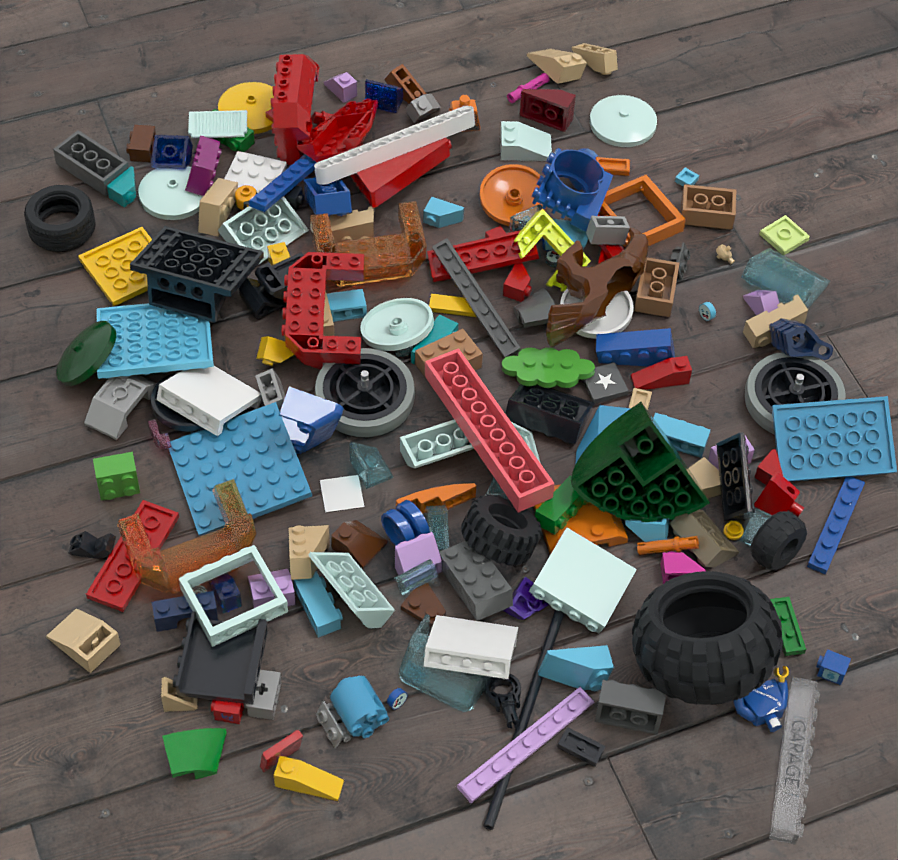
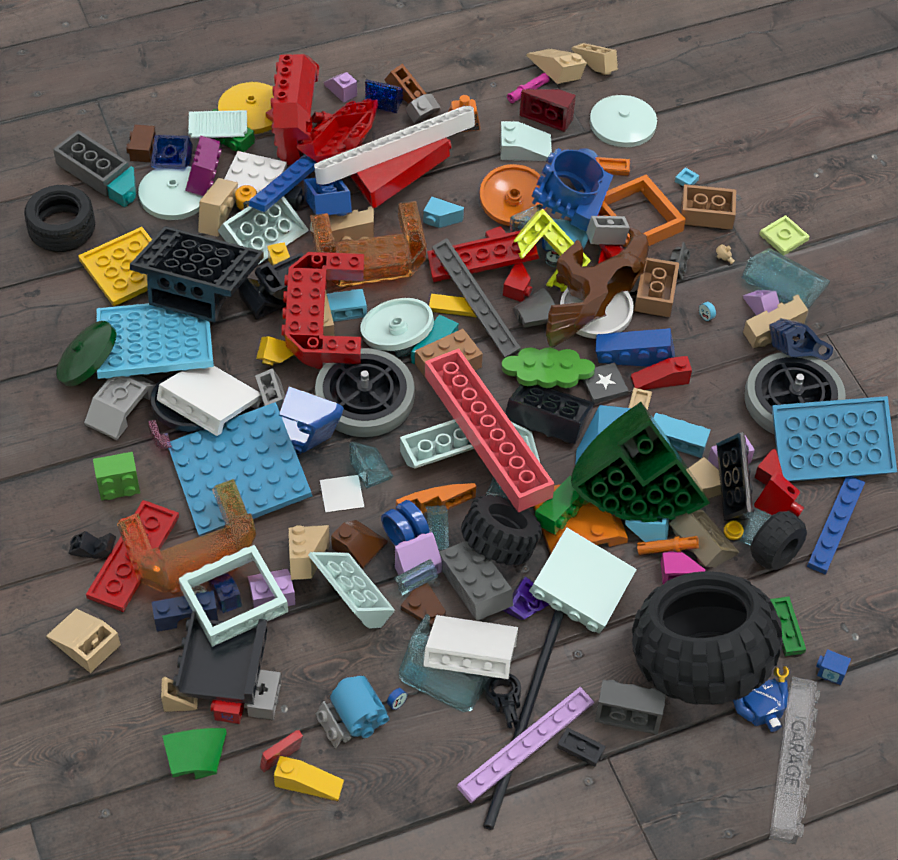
medium azure brick [293,571,343,638] -> none
medium azure slope [538,645,614,691] -> none

